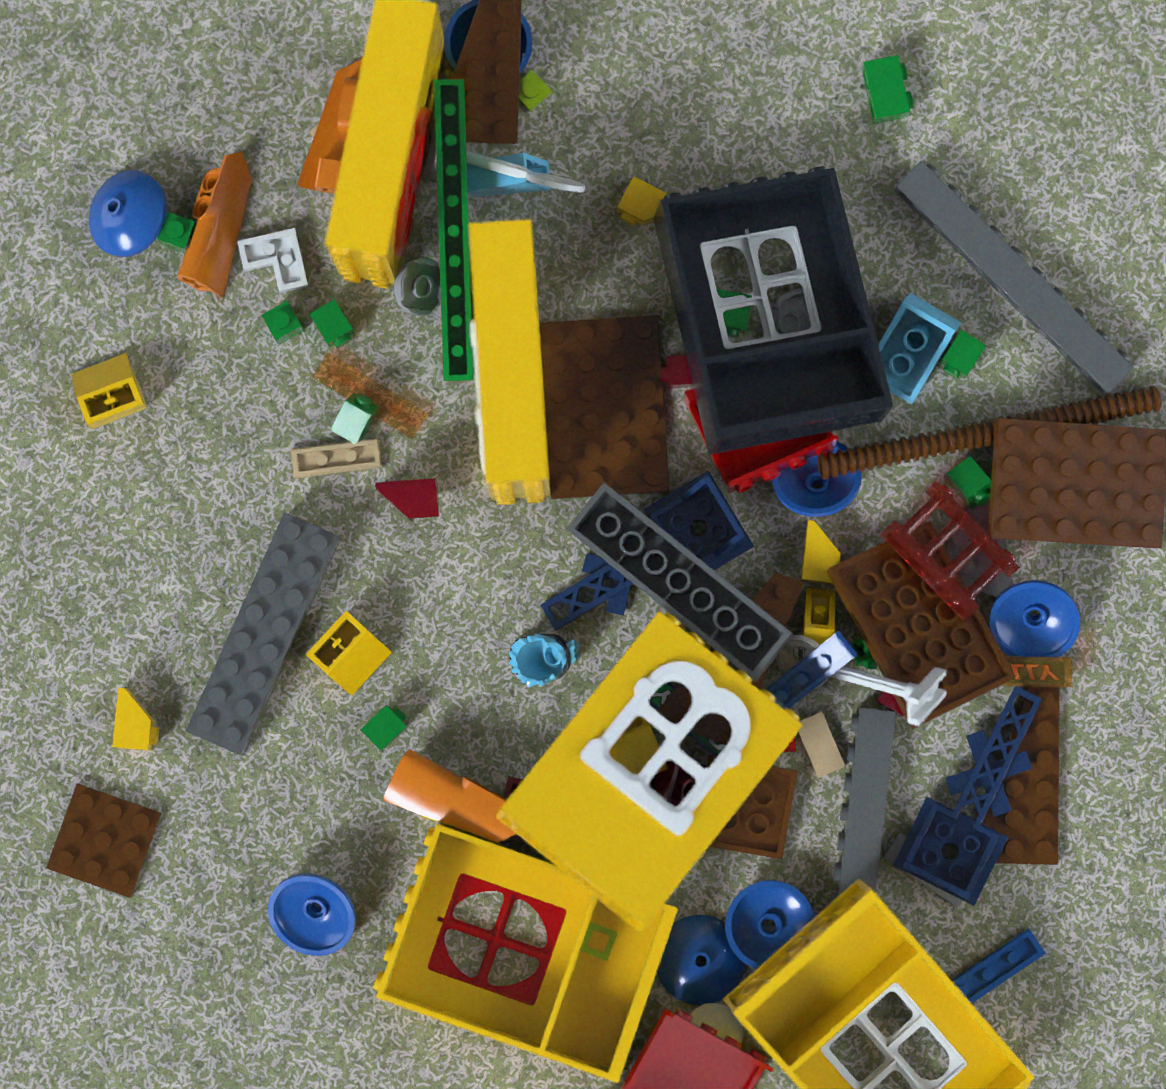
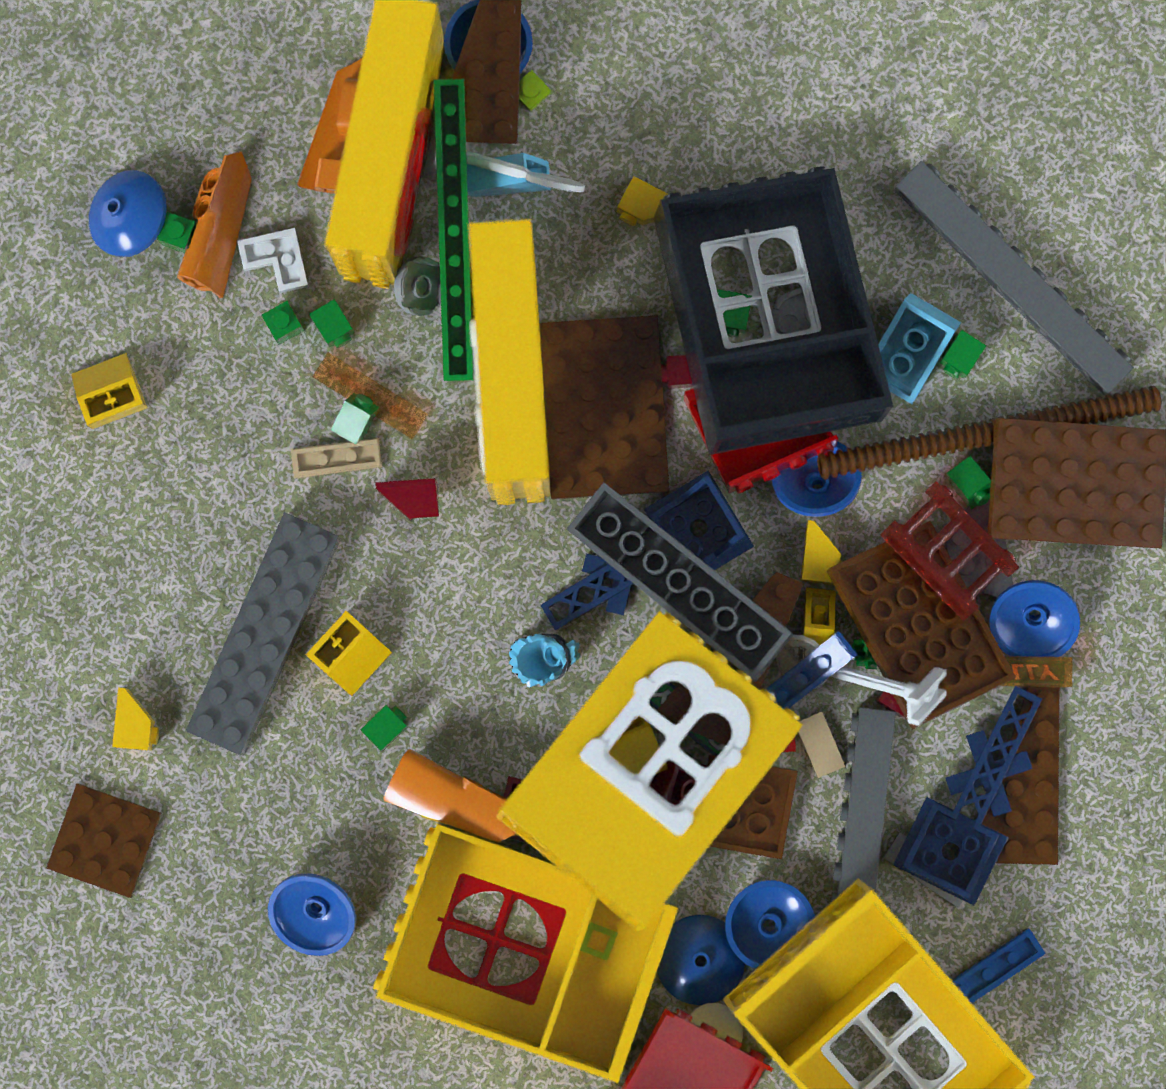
green brick [861,55,914,124] -> none

